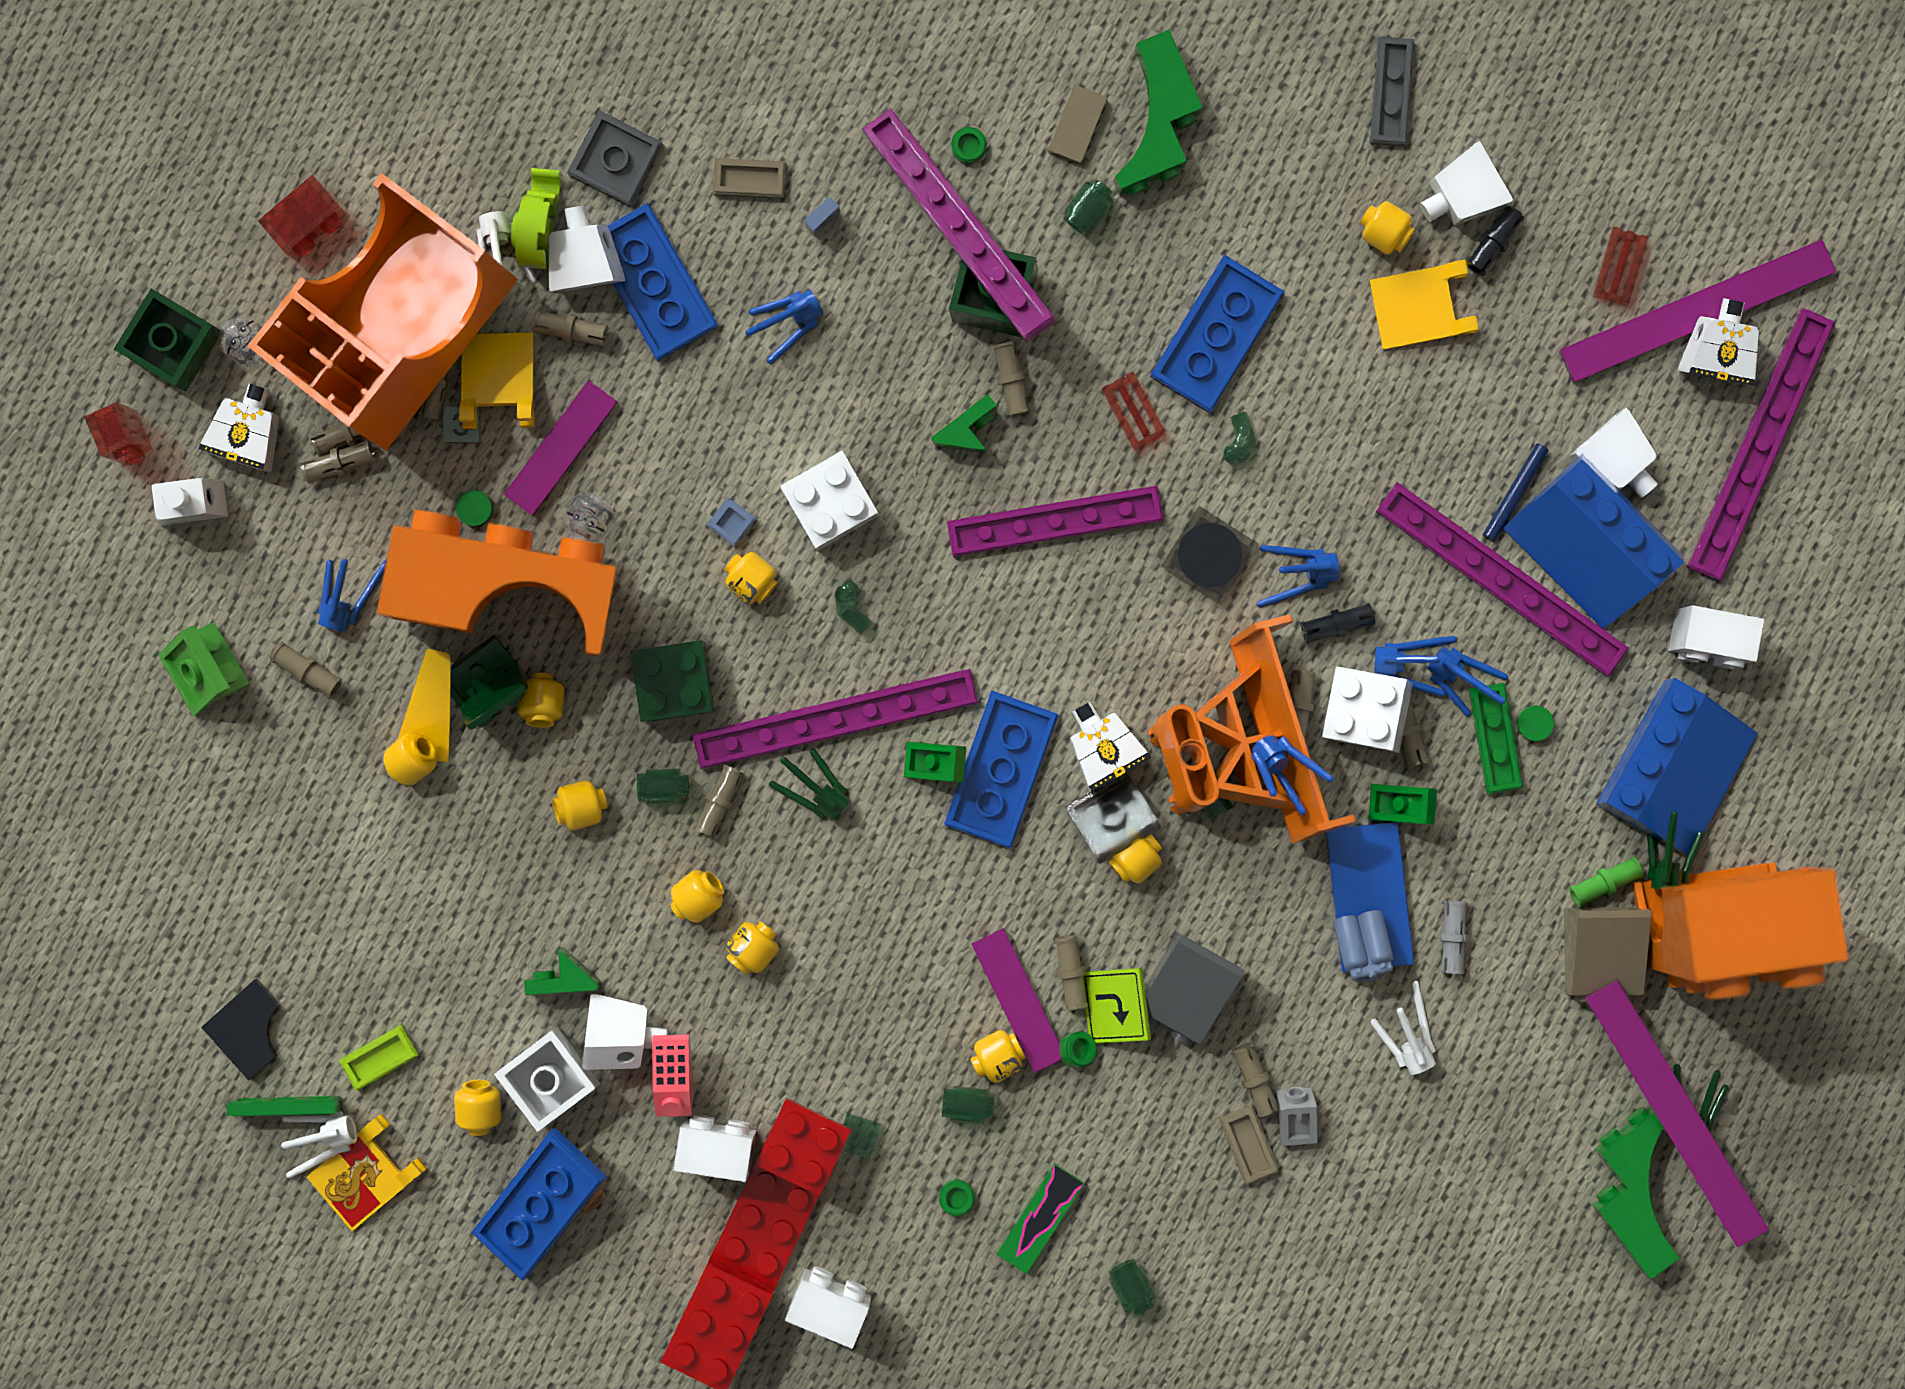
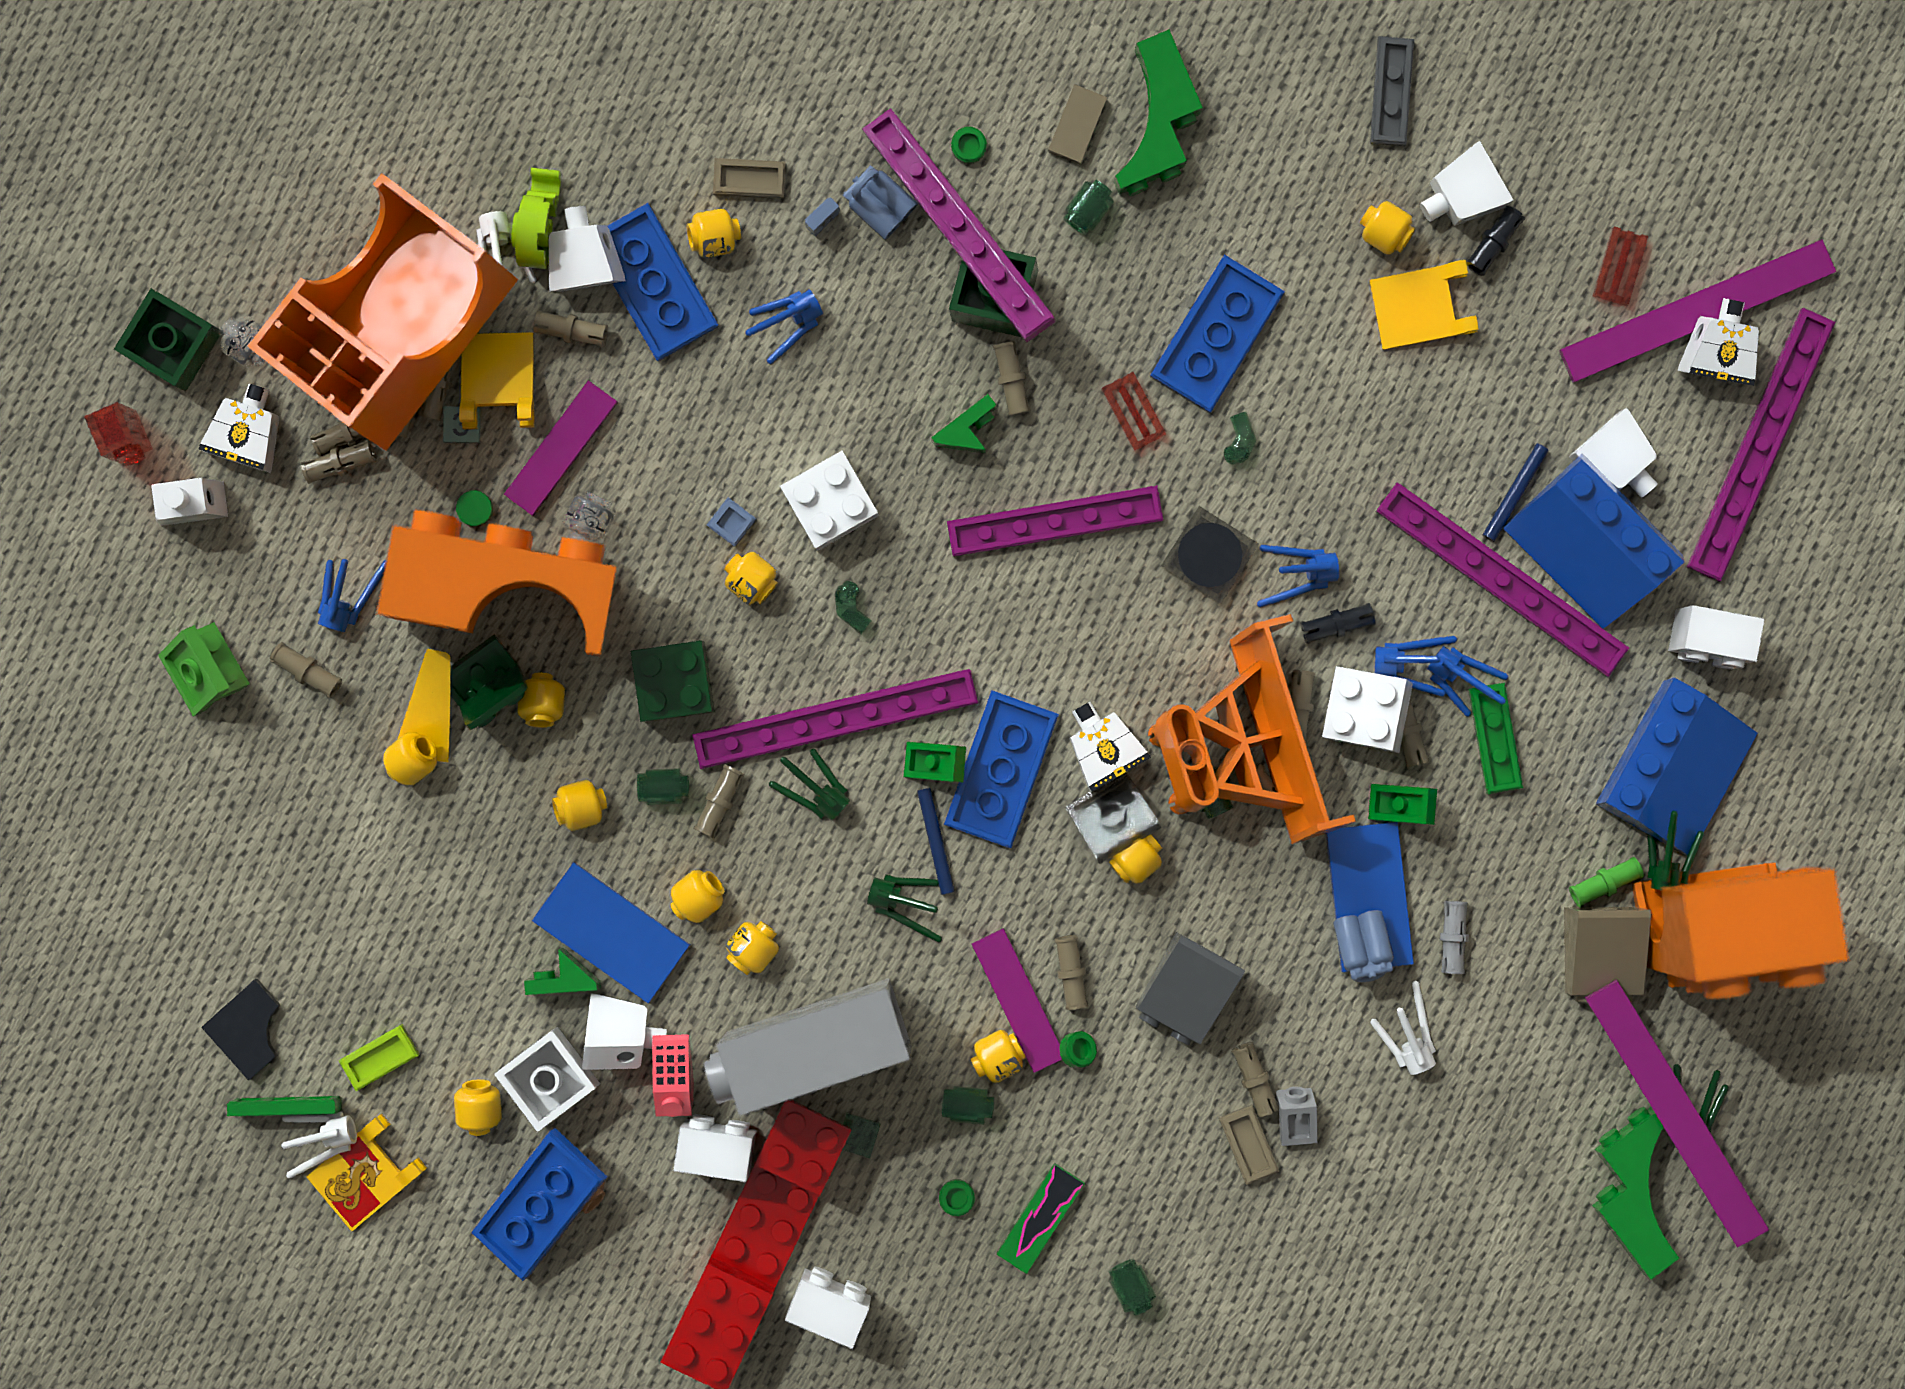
clear red brick [258,175,346,259] -> none
dark grey tile [567,110,663,207] -> none
lime piece [1083,968,1151,1043] -> none
blue plant [1251,735,1334,815] -> none
green tile [1516,705,1554,741] -> none
none -> blue tile [532,862,691,1003]
none -> yellow head [686,209,741,258]
none -> light grey brick [704,978,912,1116]
none -> sand blue piece [843,165,918,240]
none -> dark green plant [867,874,942,943]
none -> dark blue bar [917,787,955,895]

